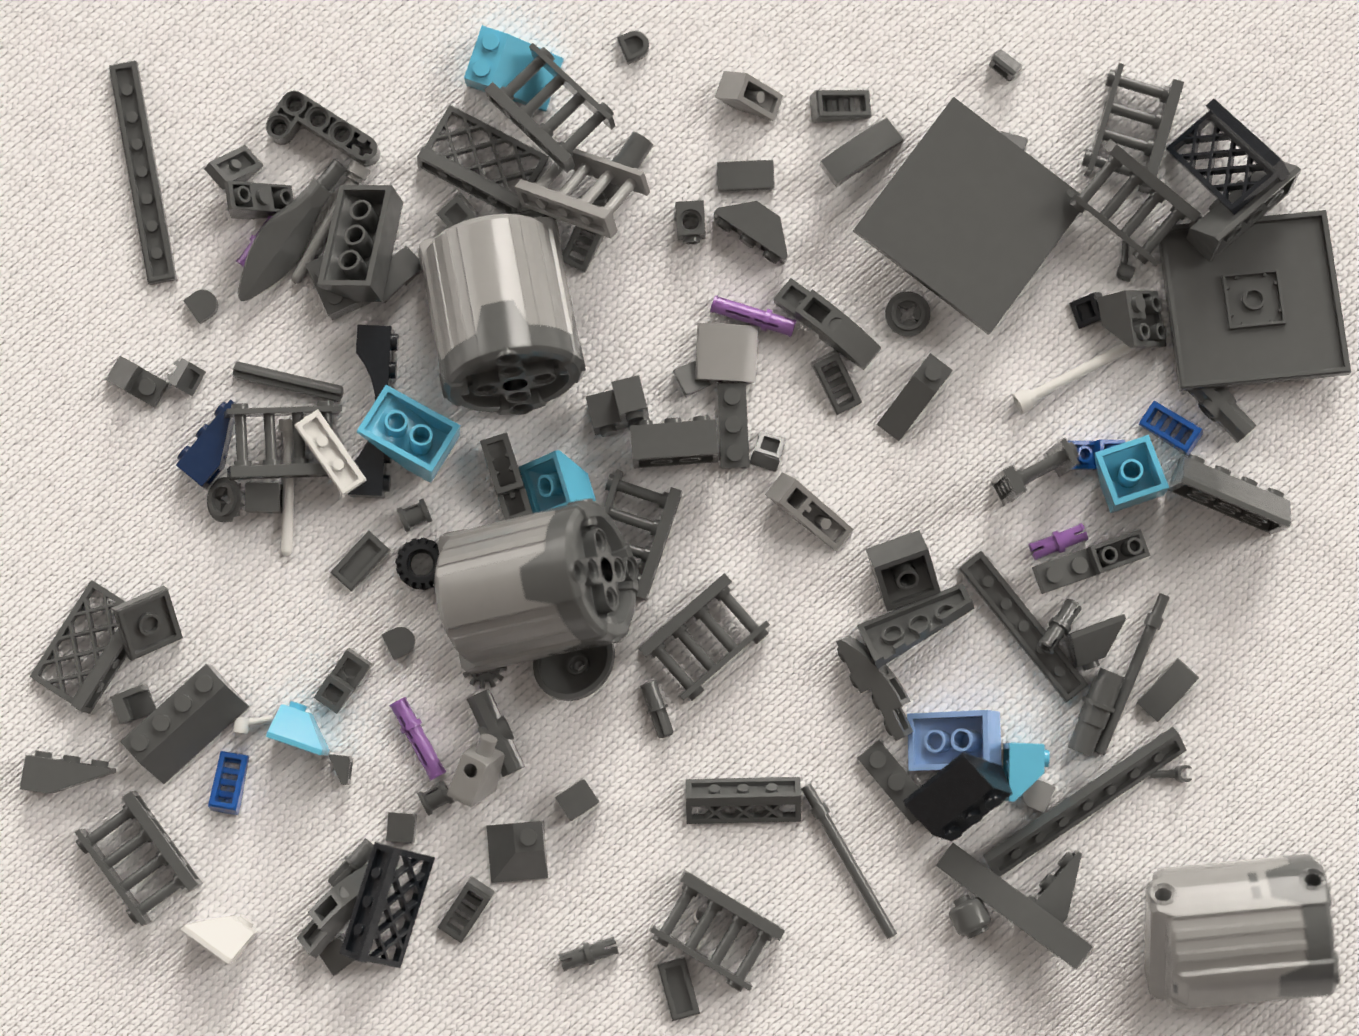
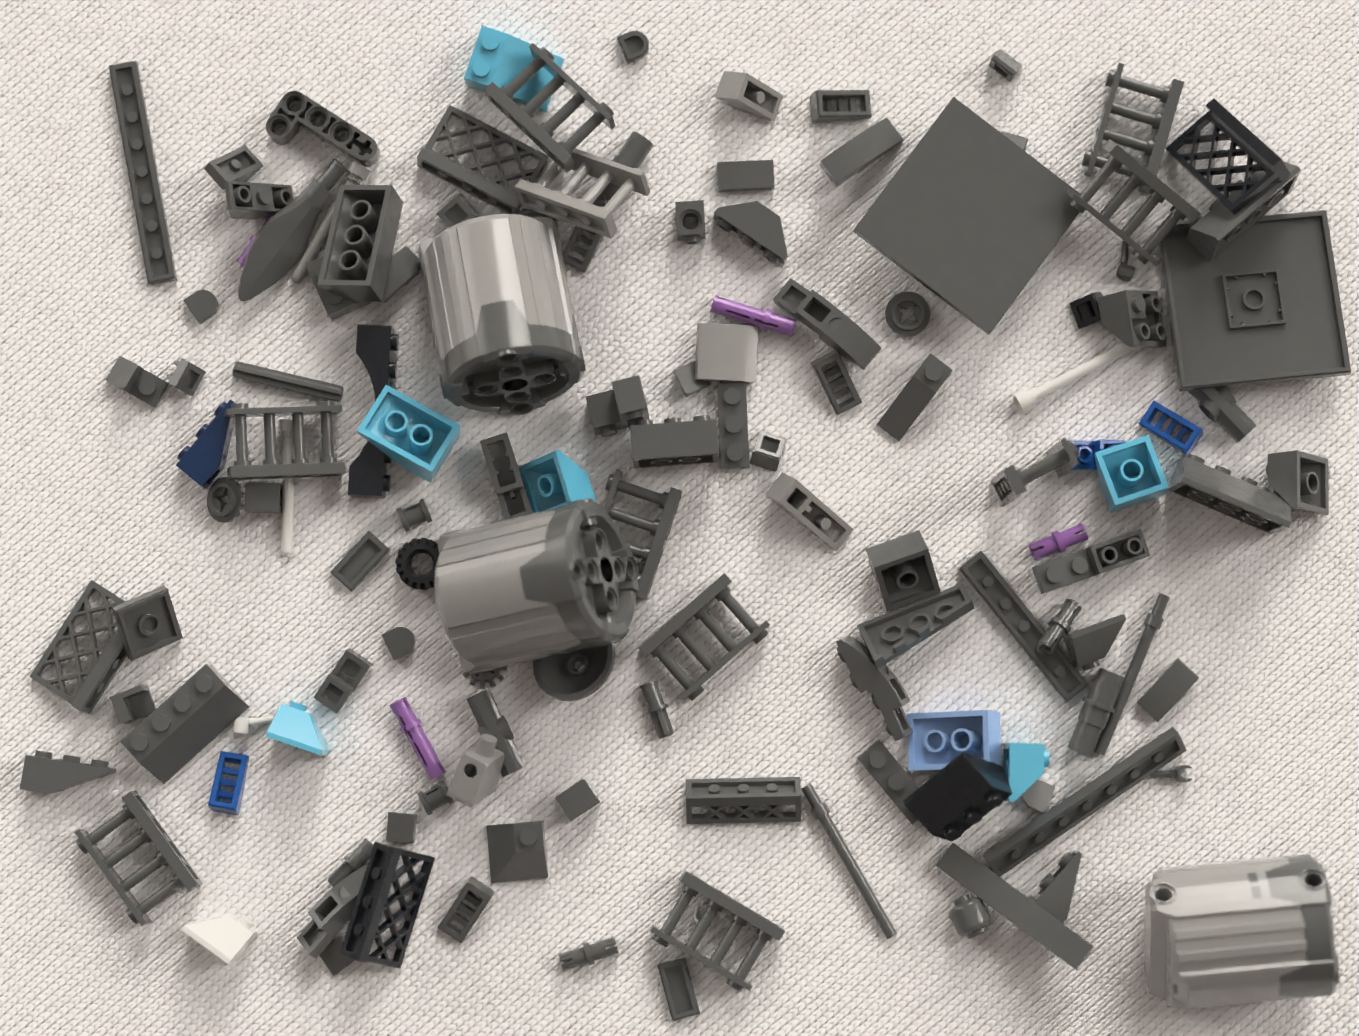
white tile [294,409,367,497] -> none
dark grey slope [328,754,353,785] -> none
none -> dark grey slope [1266,450,1329,516]

